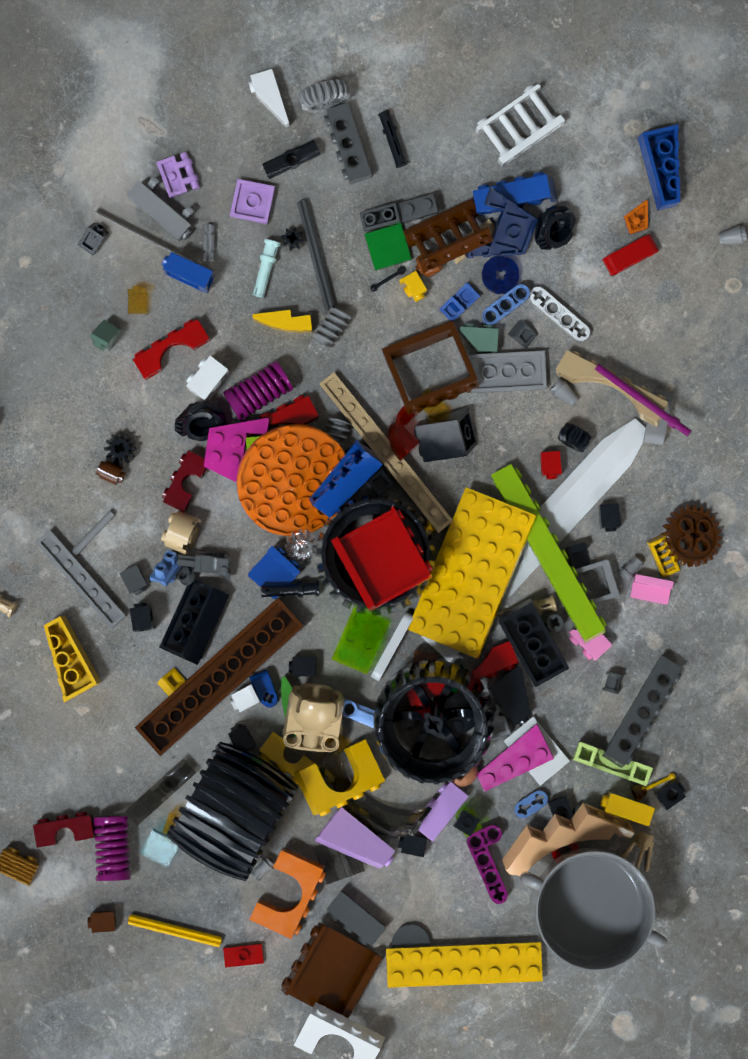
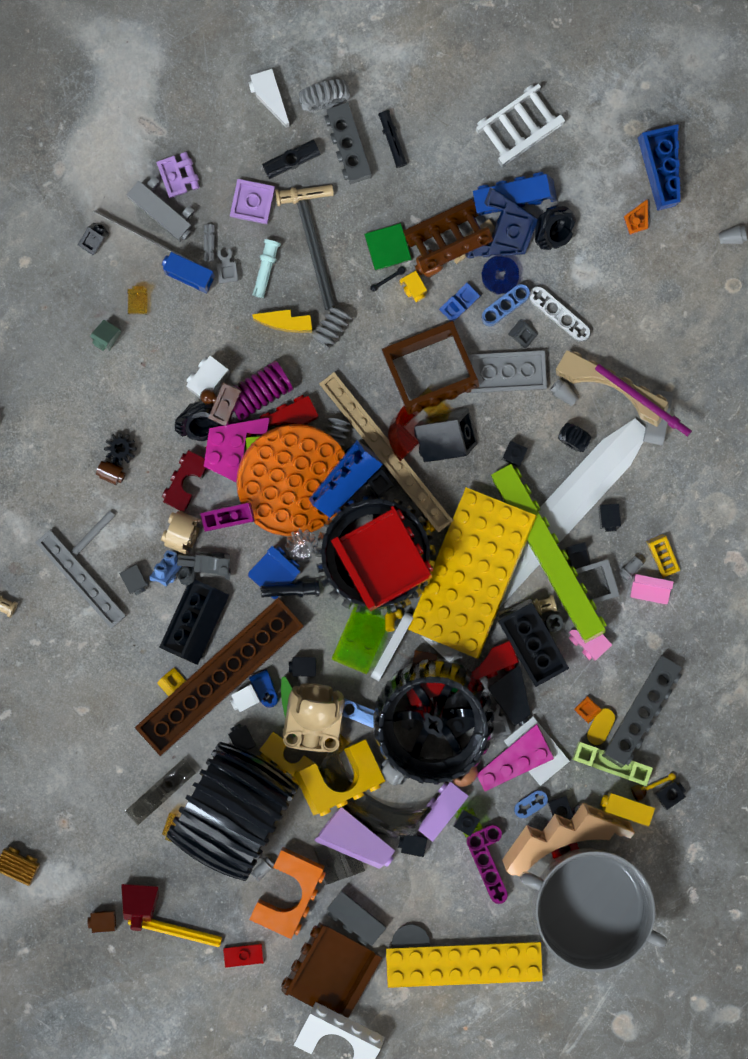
dark red arch [33,811,96,848] -> none
yellow wedge [44,615,102,702] -> none
magenta piece [94,816,131,881] -> none
black brick [129,602,155,632] -> none
red arch [132,319,210,381] -> none
clear light blue piece [140,828,178,868] -> none
black gear [281,227,305,252] -> none
dark grey slope [360,194,439,231] -> none
sand green slope [460,324,499,353] -> none
red brick [540,451,562,480] -> none
red beam [602,234,660,277] -> none
dark grey bush [602,671,623,694] -> none
tan plant [622,832,654,871] -> none
reddish brown gear [661,505,723,567] -> none
none -> dark red torso [121,884,159,931]
none -> plate [200,383,242,426]
none -> magenta slope [200,502,255,532]
none -> light grey plate [217,249,238,284]
none -> tan pin [275,184,334,207]
none -> light grey head [381,759,407,785]
none -> yellow arm [385,609,403,632]
none -> black brick [502,440,528,468]
none -> orange tile [574,696,602,724]
none -> yellow tile [587,708,615,745]

